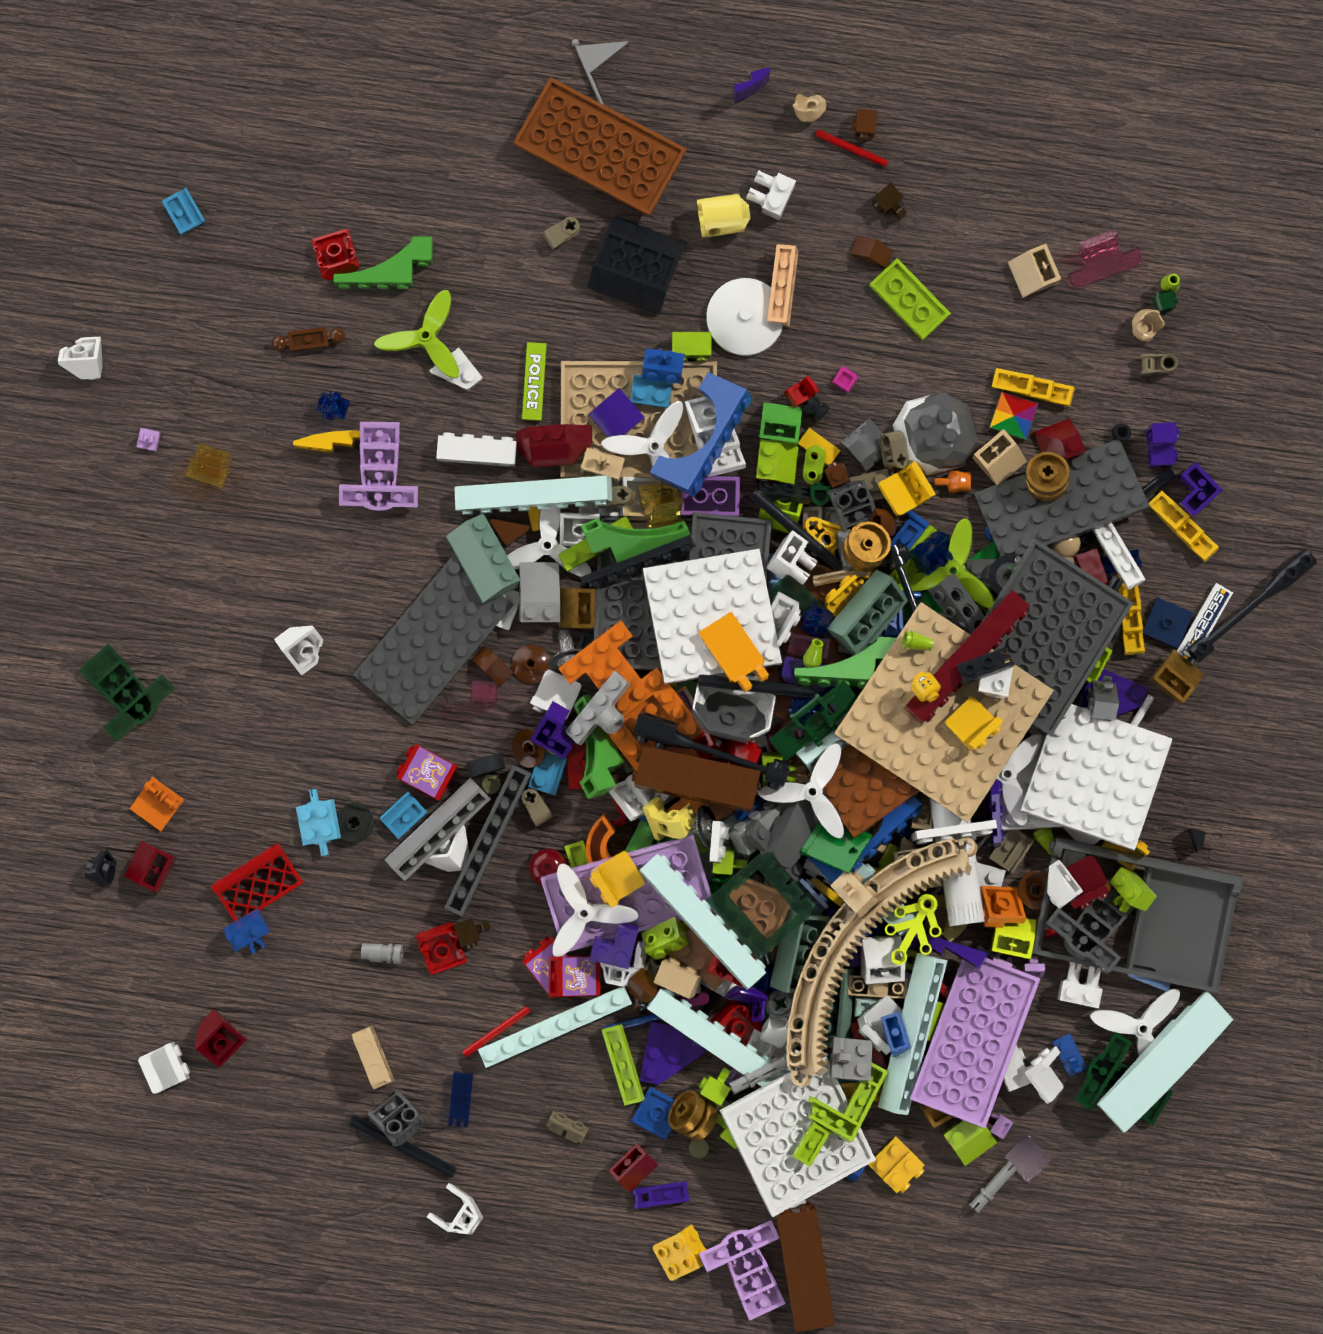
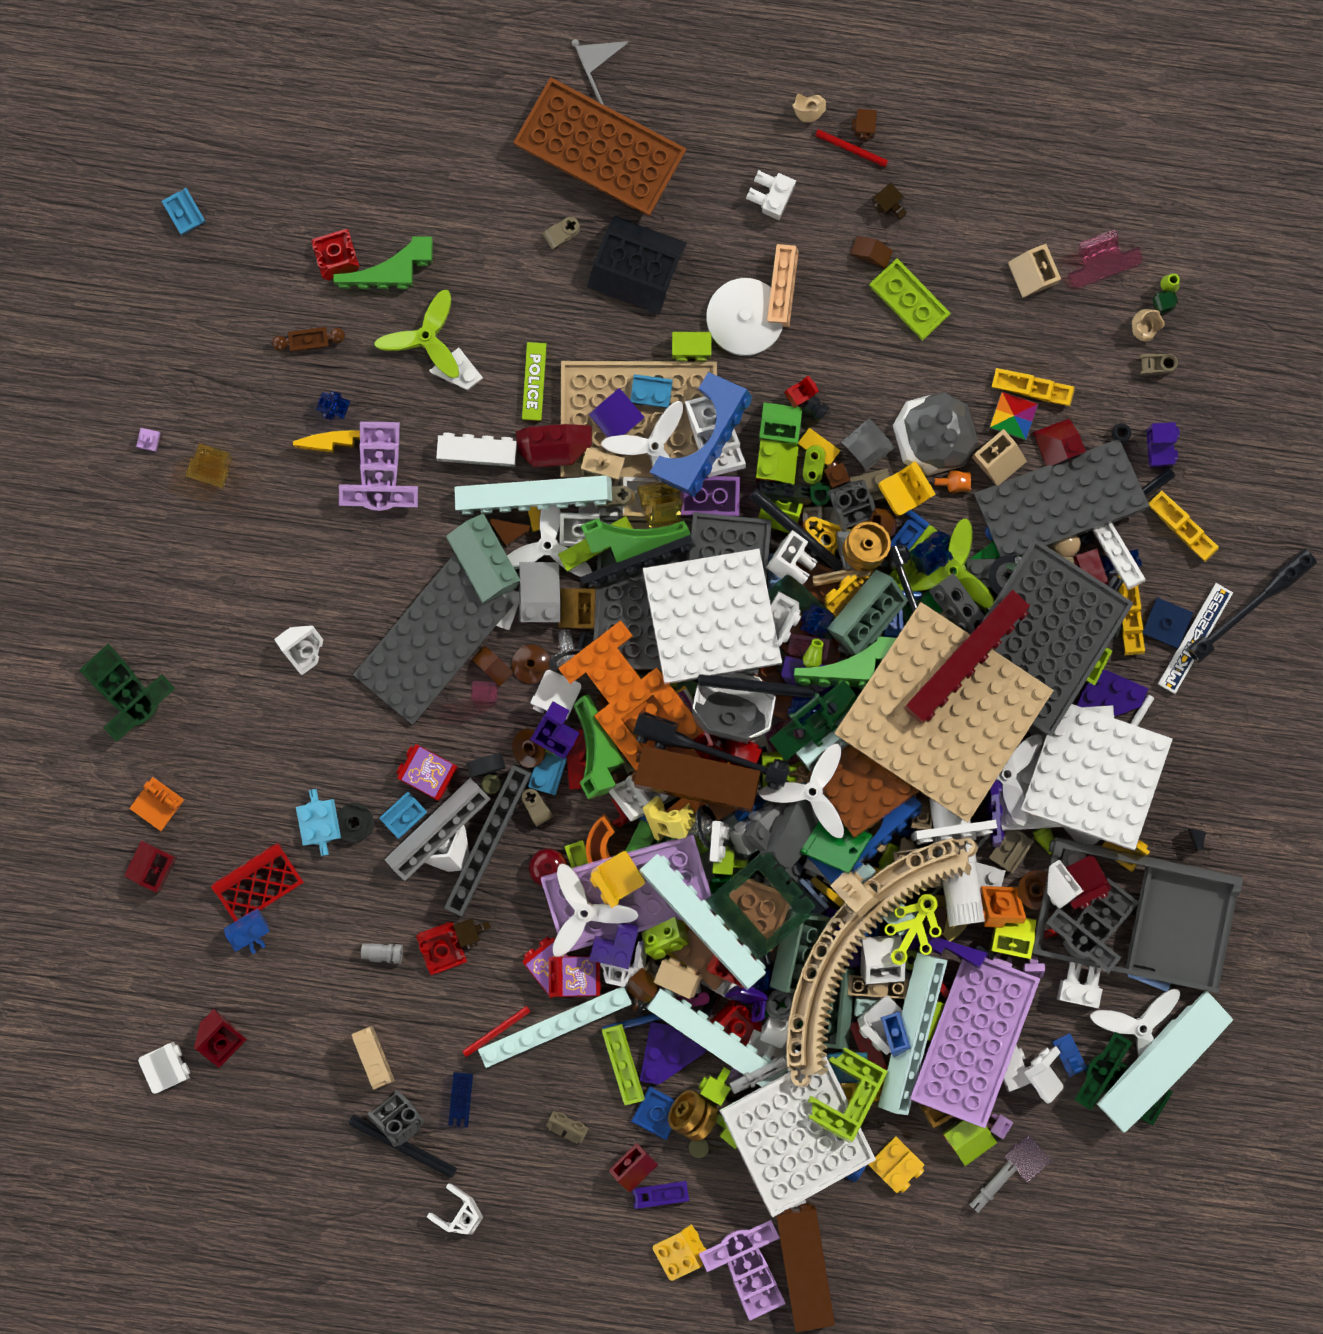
white slope [58,337,102,380] -> none
black piece [85,850,117,887] -> none
light grey plate [565,671,631,745] -> none
blue brick [642,348,685,384] -> none
light yellow cylinder [697,194,750,238] -> none
light orange tile [698,611,769,693] -> none
dark purple slope [733,67,770,102] -> none
lime plate [792,1121,831,1167] -> none
light grey hinge [830,1037,873,1082] -> none
dark pink tile [832,366,859,393] -> none
dark tan piece [879,430,908,469] -> none
lime cone [902,630,933,651] -> none
yellow head [910,671,941,702] -> none
yellow bracket [945,696,1004,751] -> none
black hinge [956,647,1015,685] -> none
white brick [977,667,1013,699] -> none
pearl gold wheel [1026,452,1069,502] -> none
dark grey brick [1086,676,1119,720] -> none
lime brick [1110,867,1157,913] -> none
pearl gold slope [1149,649,1204,704] -> none
dark purple brick [1178,462,1223,519] -> none

